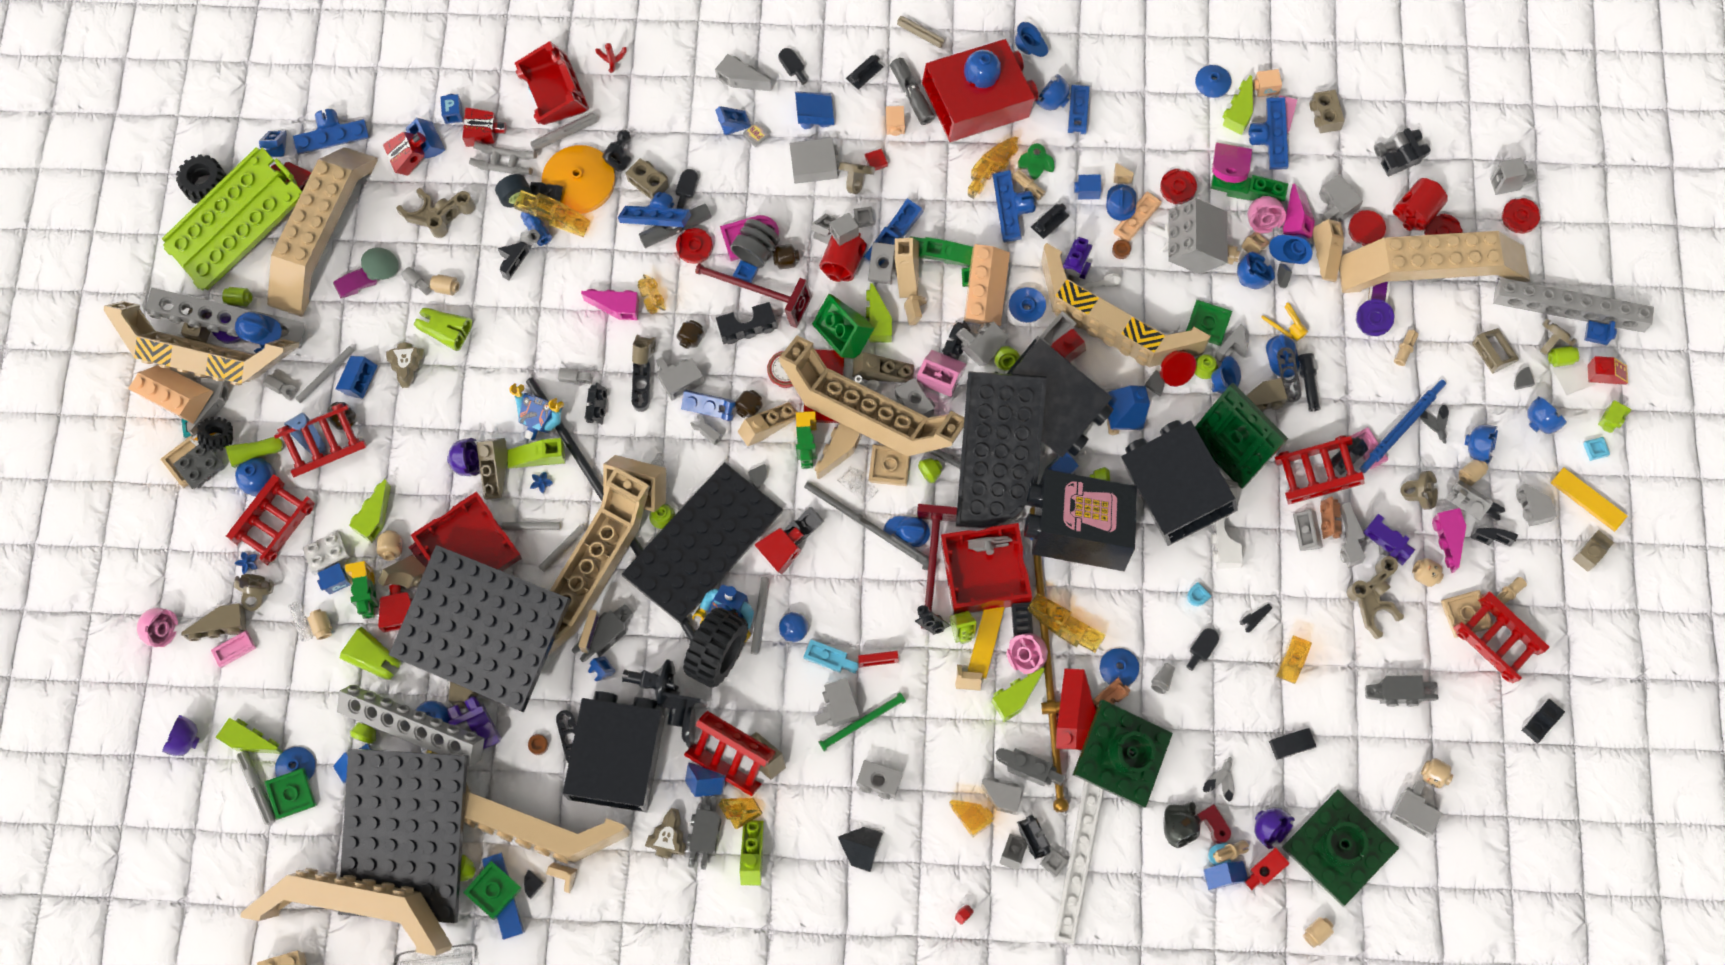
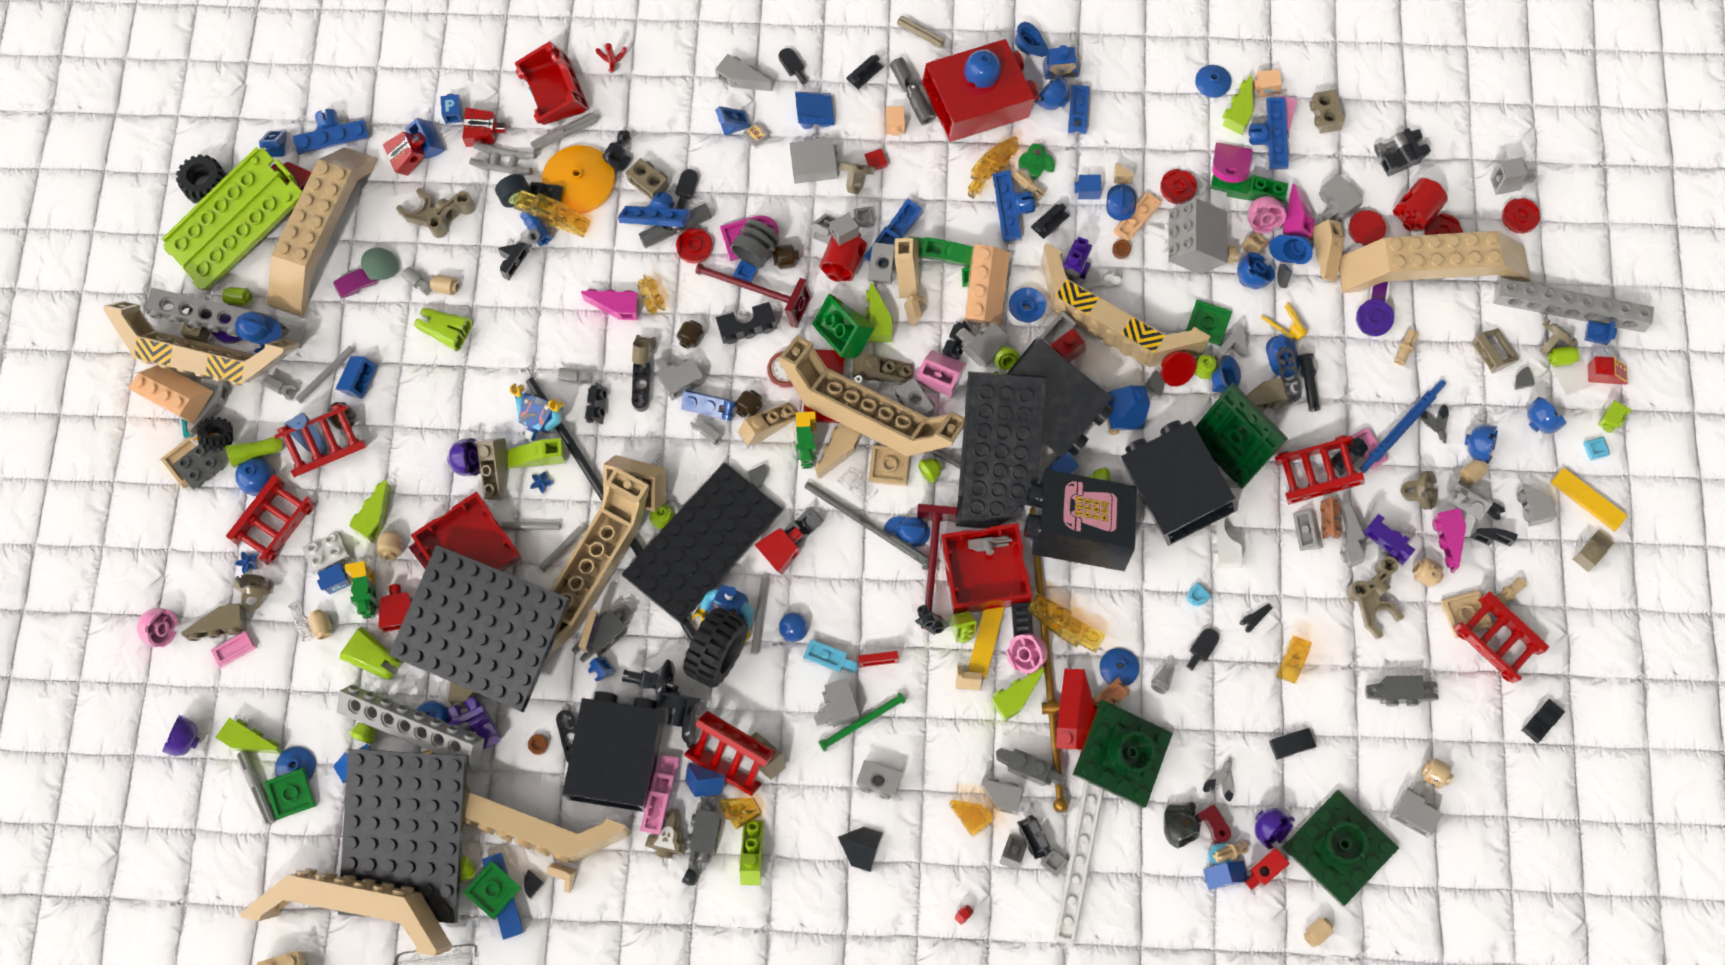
dark tan arch [378,555,426,590] -> none
dark tan rock [386,343,424,388] -> none
none -> bright pink slope [640,754,680,835]
none -> black hinge [681,868,698,886]
none -> blue torso [1043,45,1079,80]

